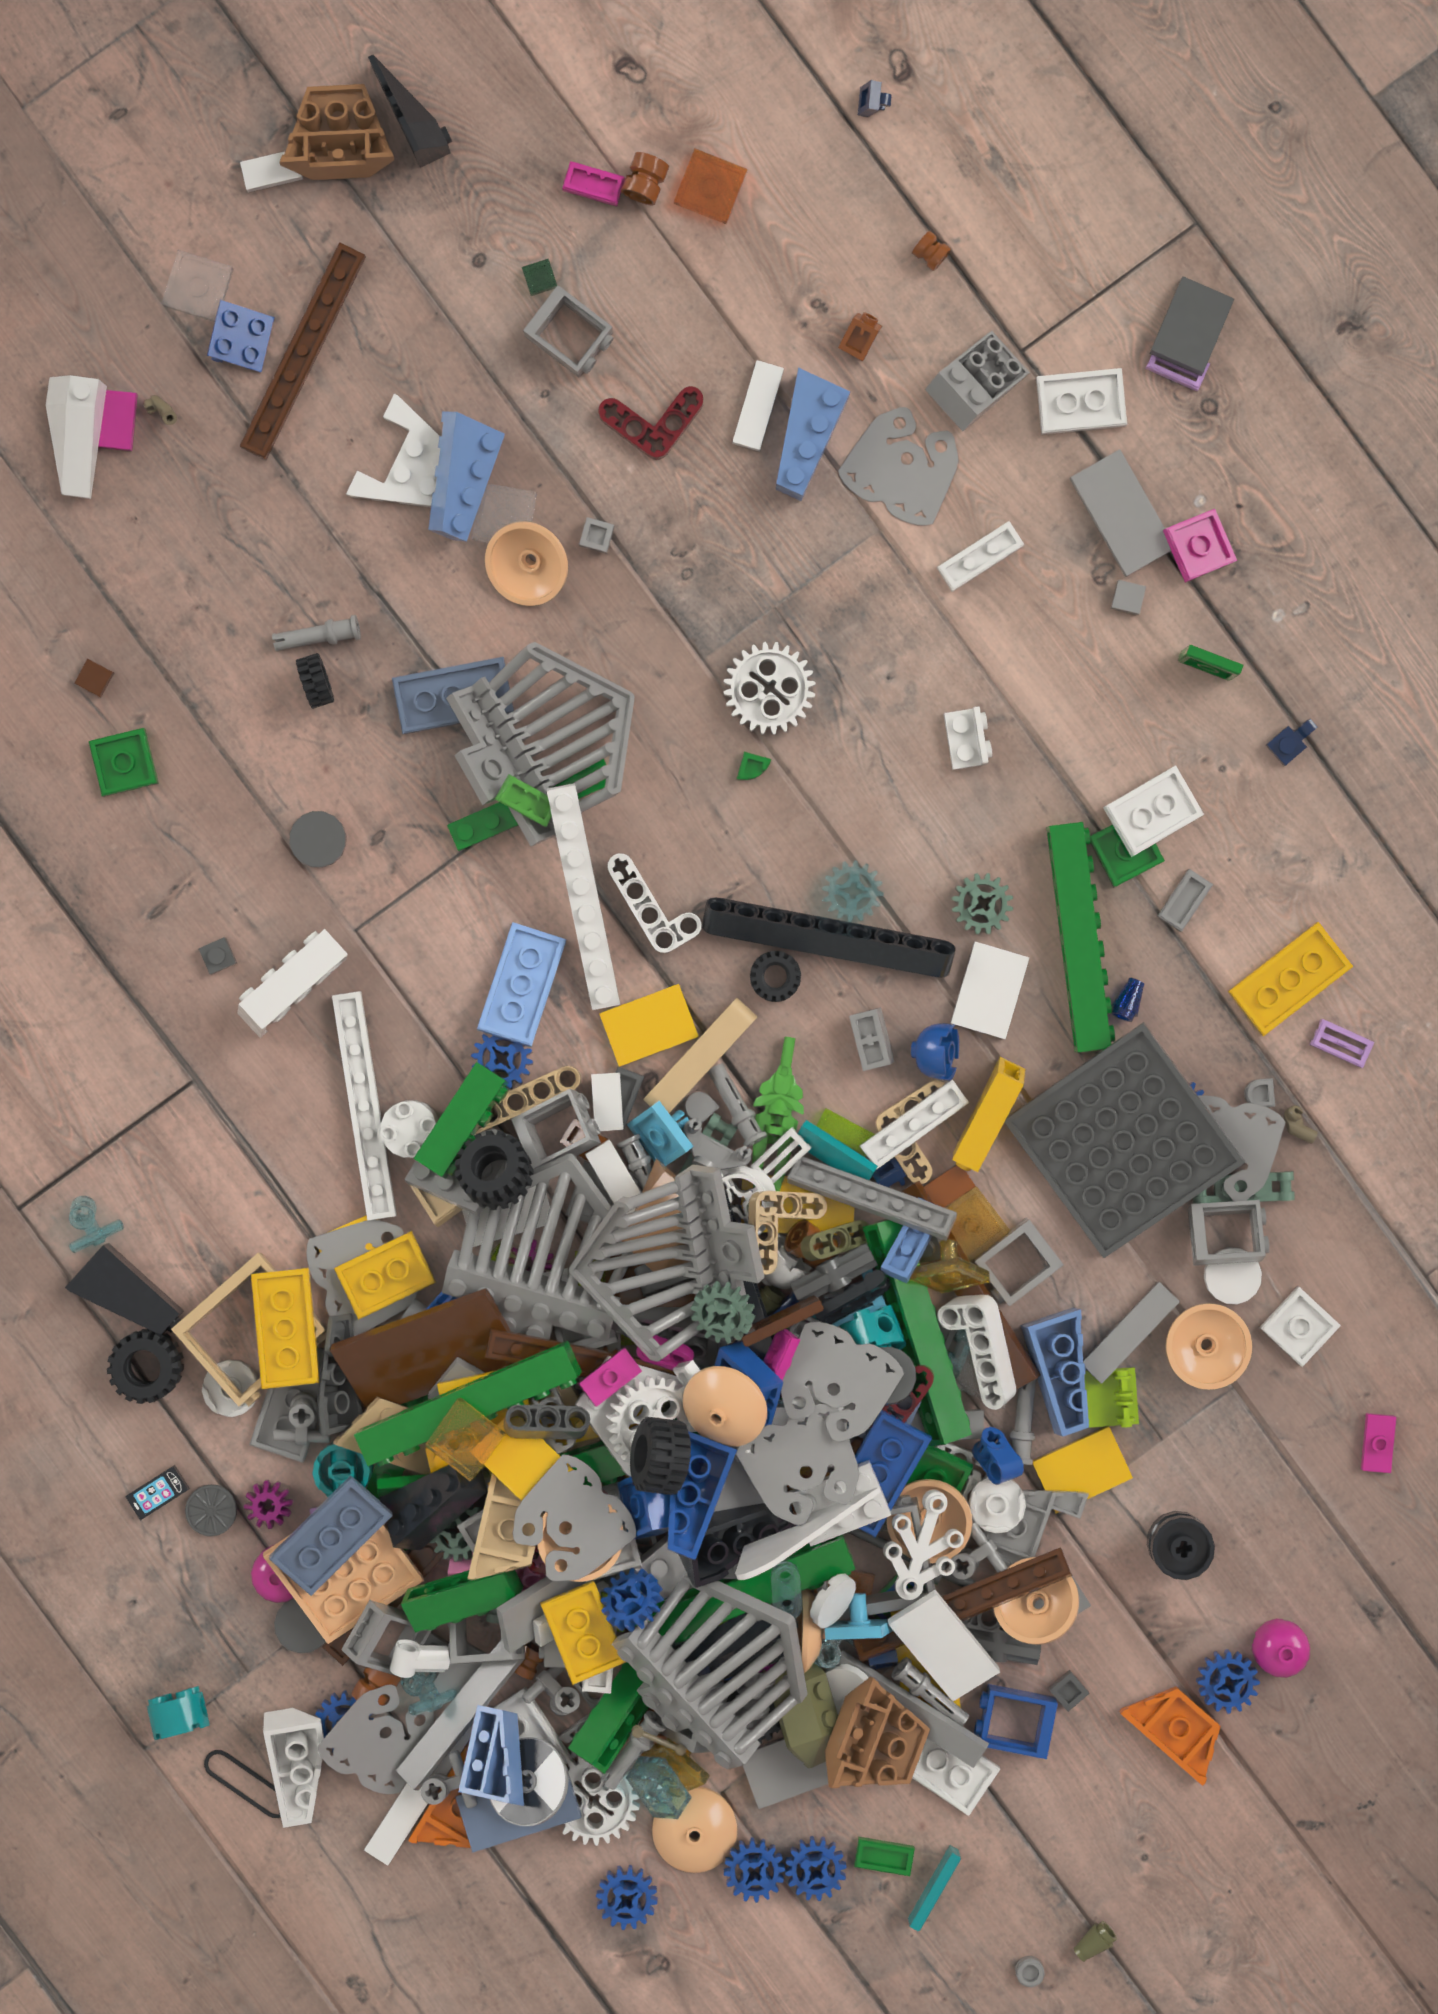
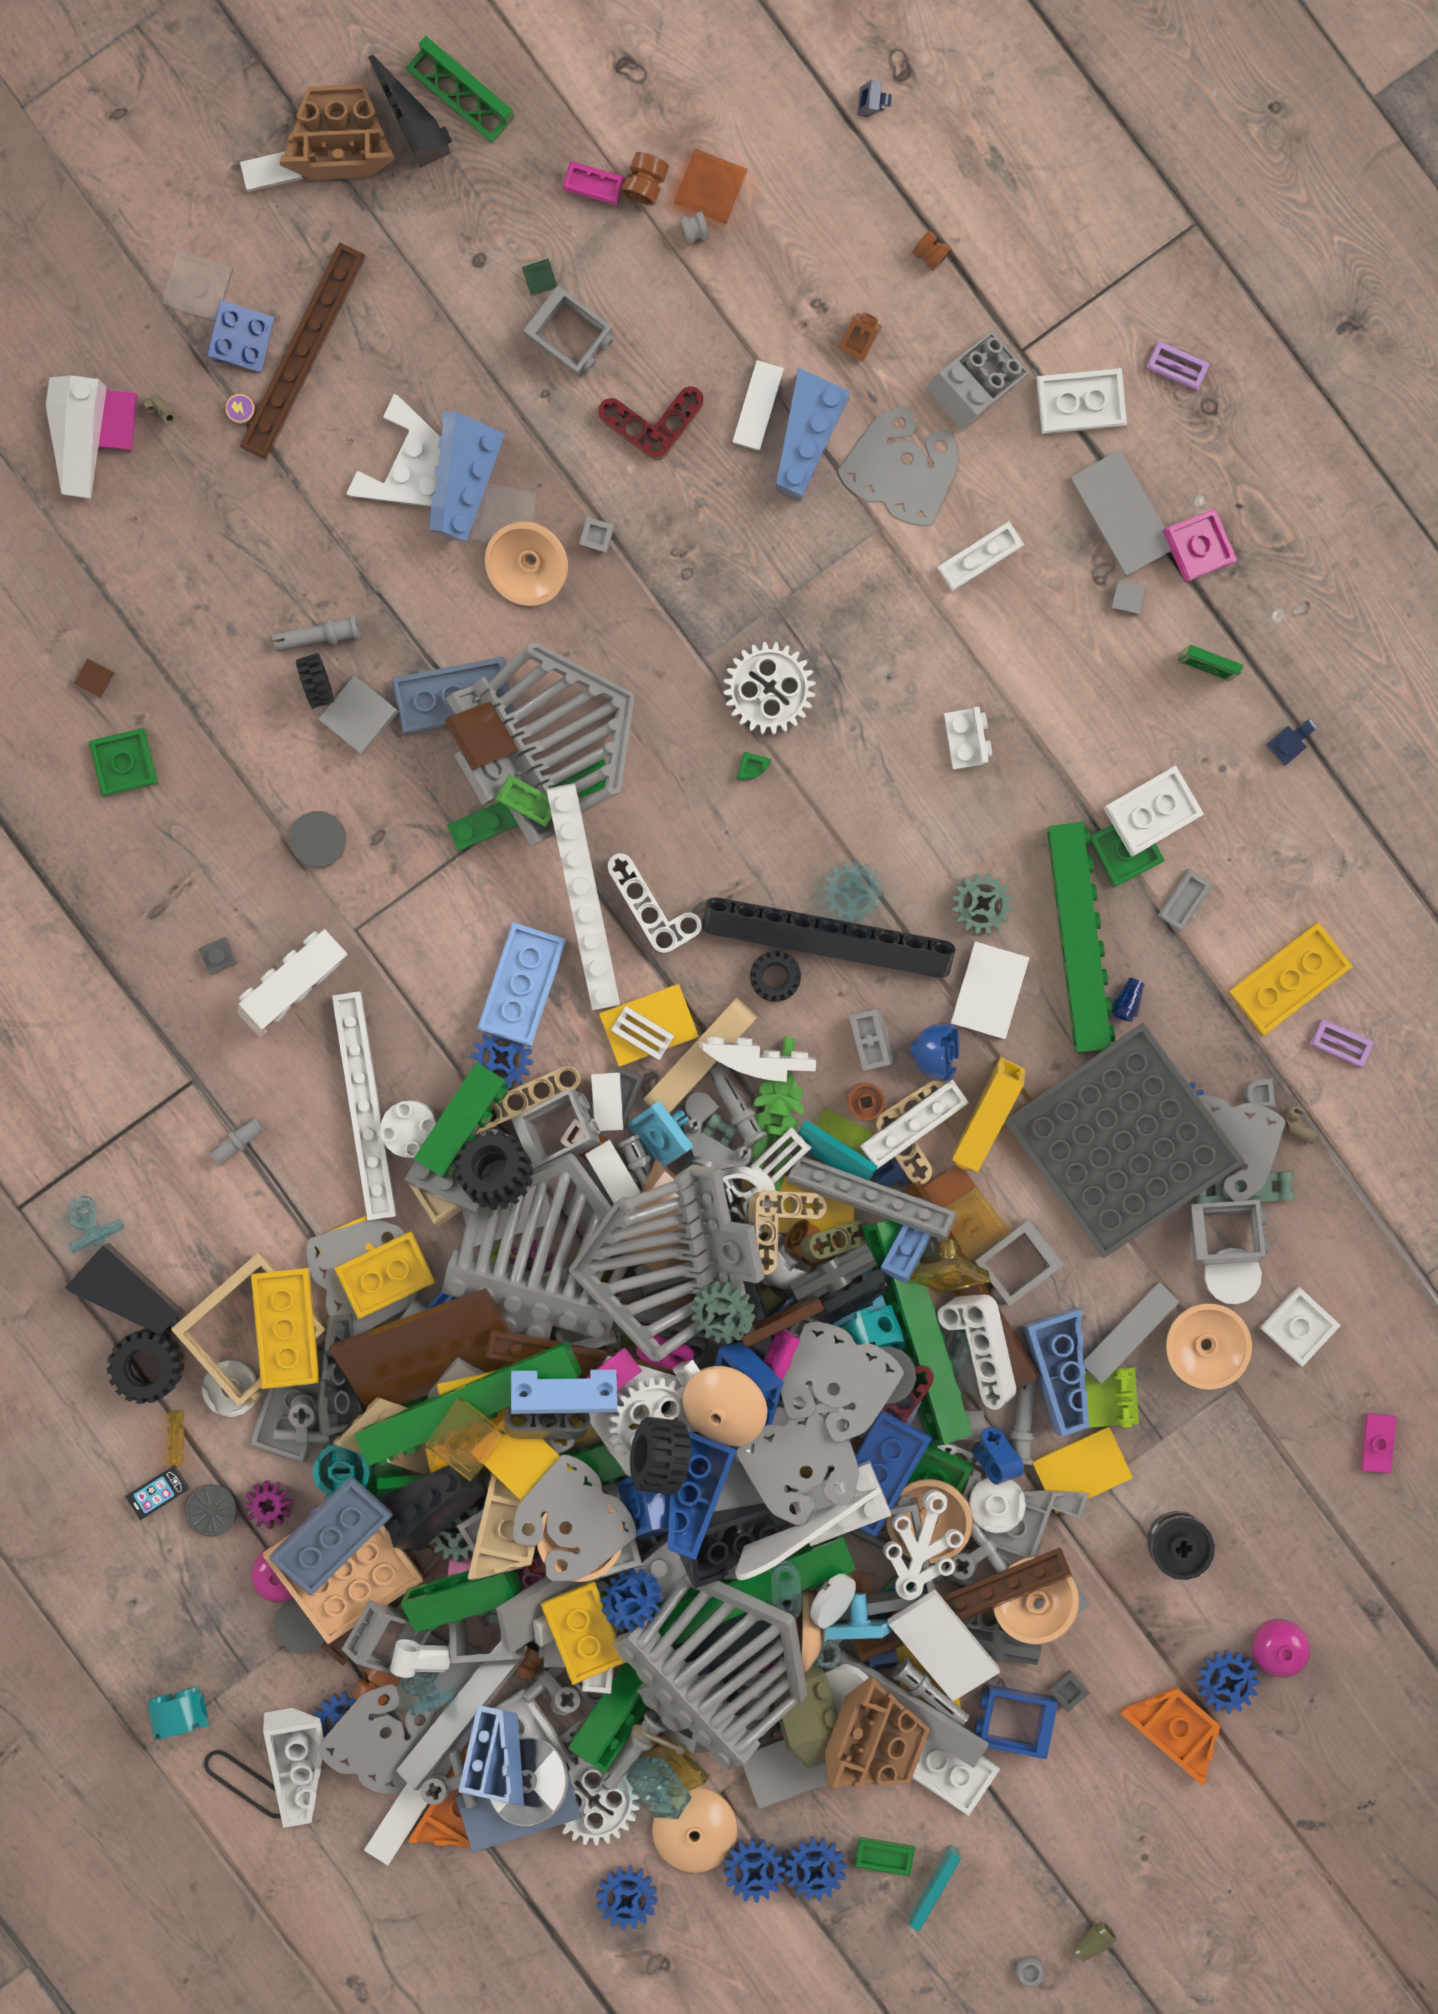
dark grey tile [1149,276,1234,376] -> none
none -> clear yellow axle [167,1409,184,1466]
none -> light grey pin [209,1116,265,1166]
none -> medium lavender tile [226,394,256,424]
none -> light grey tile [319,675,399,755]
none -> green fence [405,35,514,144]
none -> reddish brown tile [445,701,518,771]
none -> light blue brick [511,1370,617,1414]
none -> white tile [611,1006,674,1060]
none -> light grey wheel [680,211,709,245]
none -> white slope [699,1037,816,1082]
none -> dark orange wheel [847,1082,885,1121]

